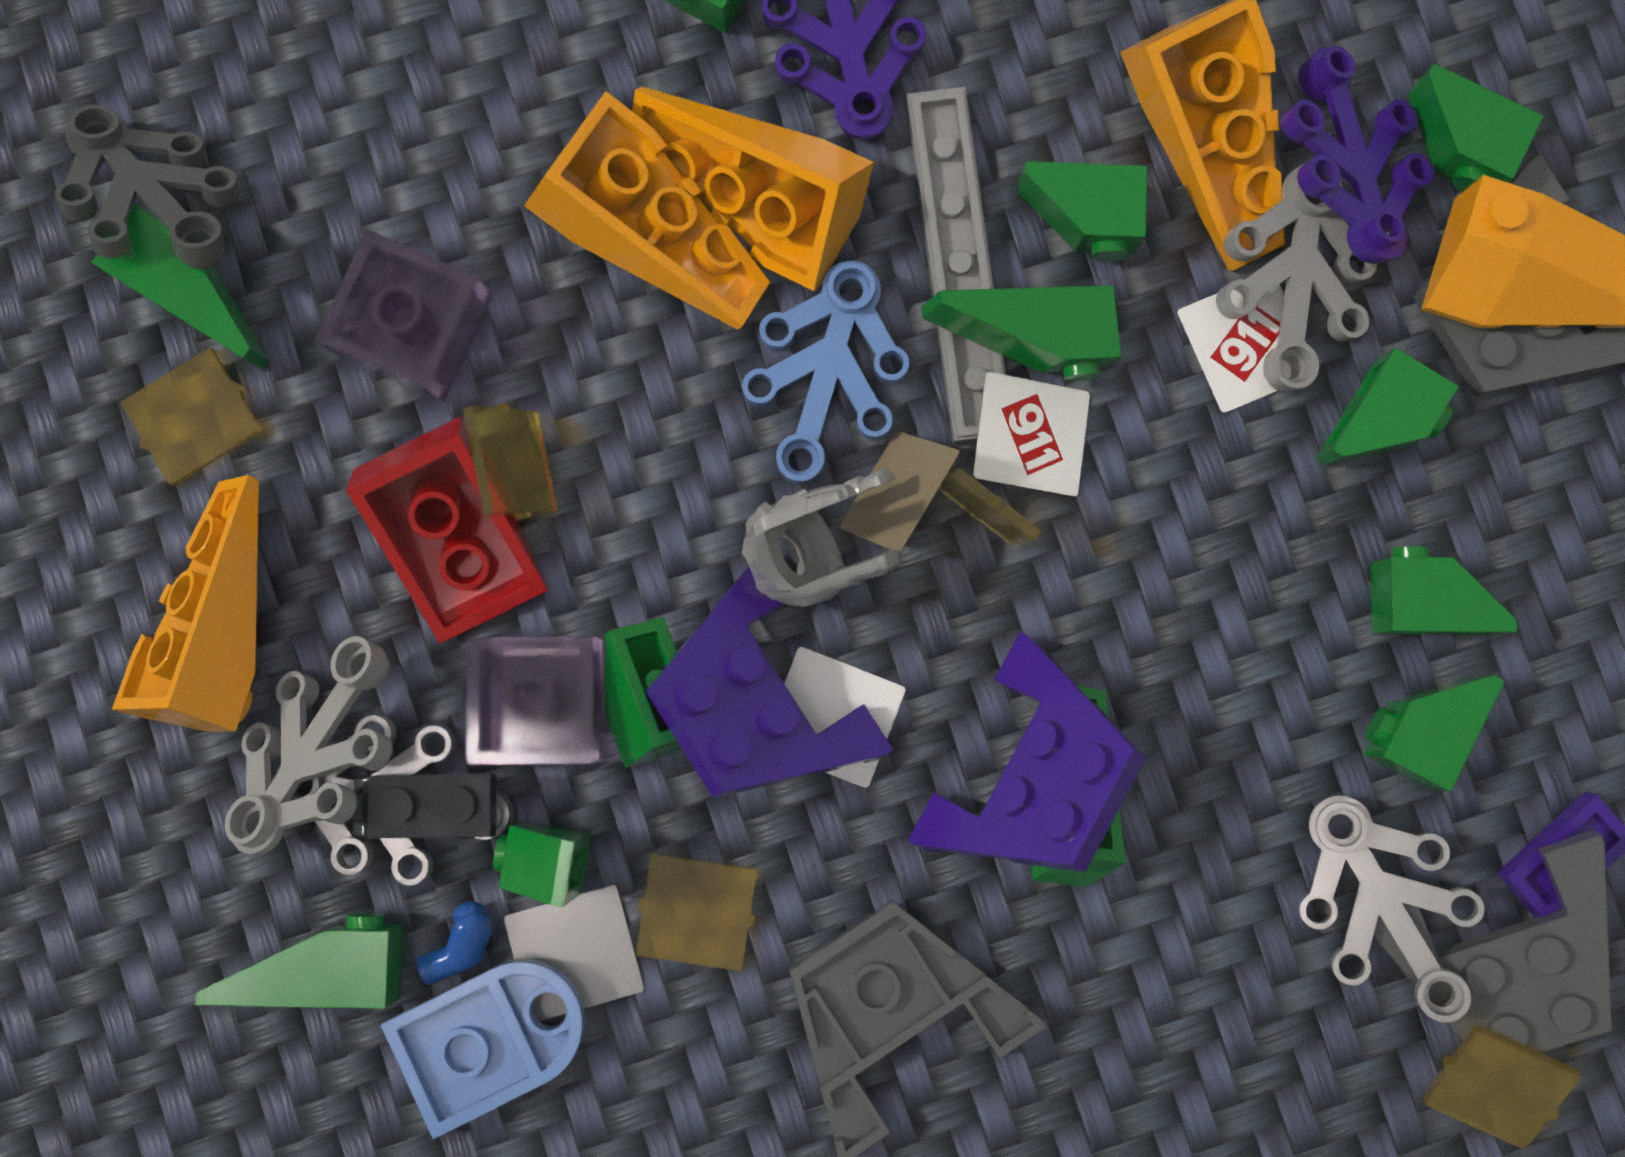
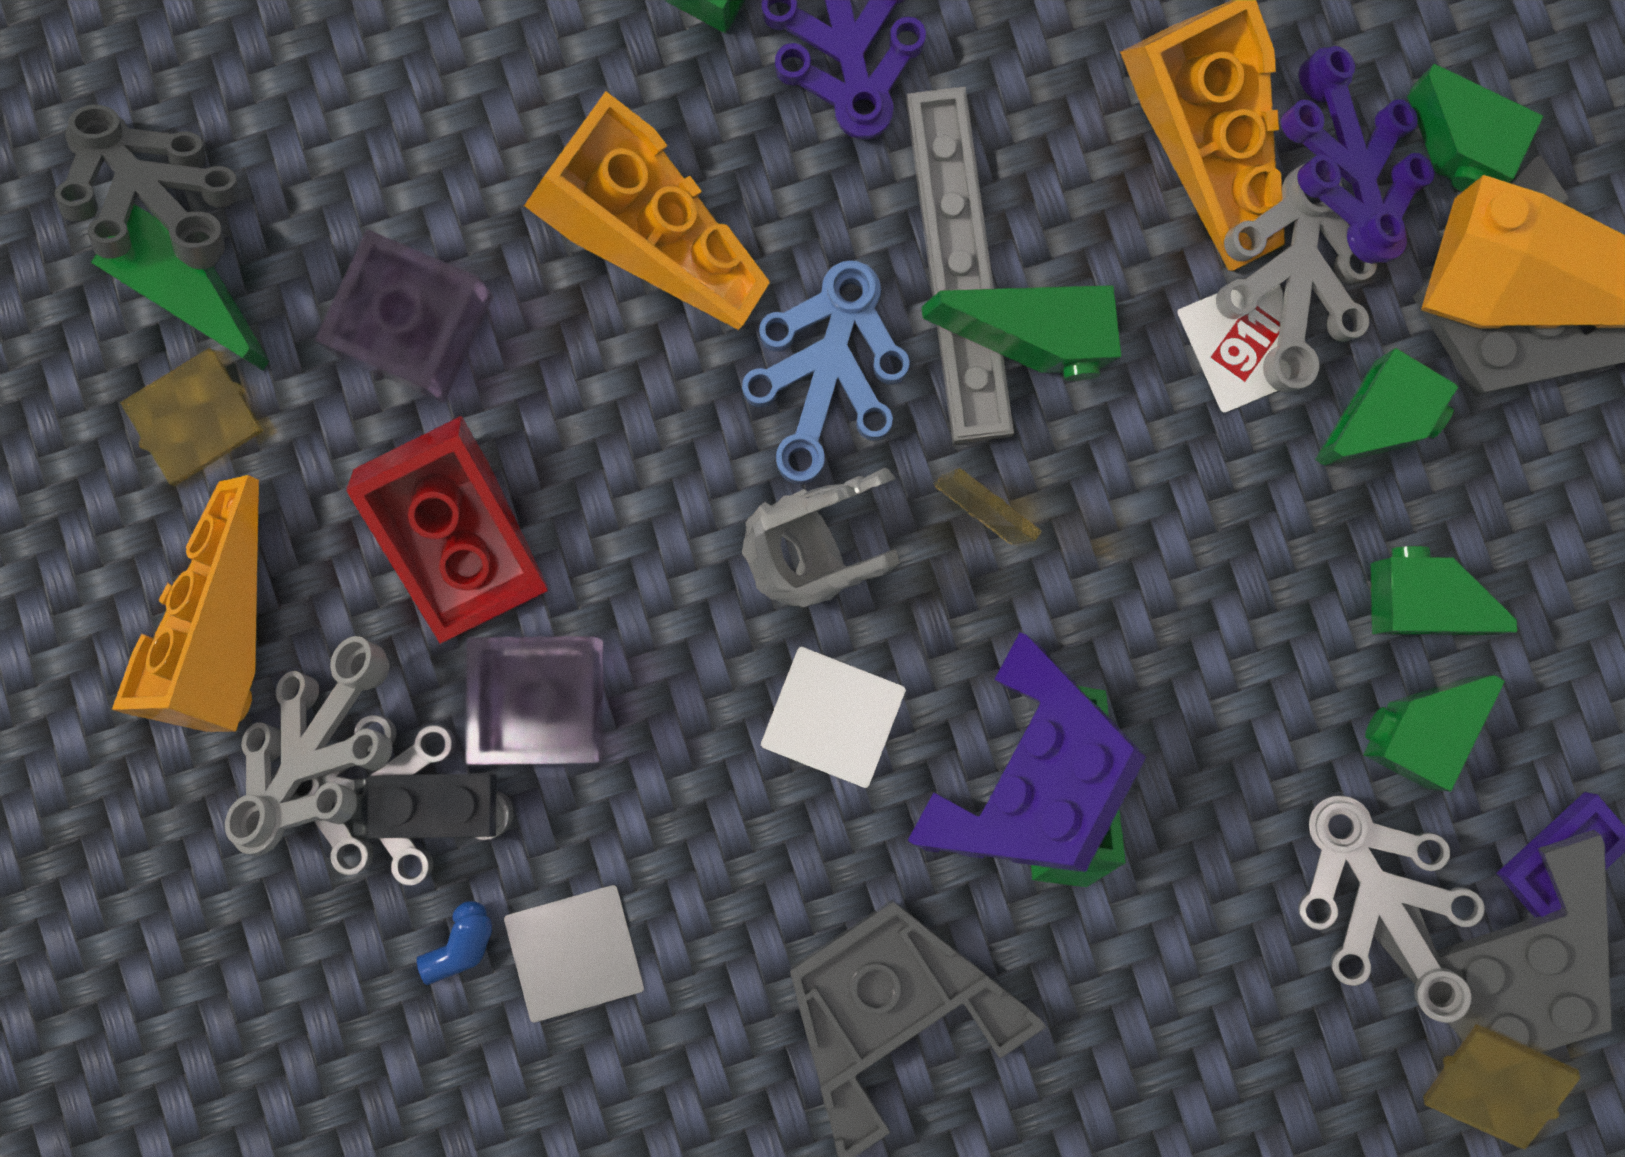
slope [195,912,404,1009] -> none
medium blue plate [380,959,585,1139] -> none
clear yellow piece [463,402,558,521] -> none
green slope [493,821,592,907] -> none
green slope [604,617,682,769] -> none
light orange wedge [632,87,874,291] -> none
clear yellow piece [636,853,757,971] -> none
dark purple wing [646,565,893,798] -> none
dark tan sticker [839,431,960,553] -> none
white sticker [973,372,1090,496] -> none
green slope [1018,161,1147,261] -> none

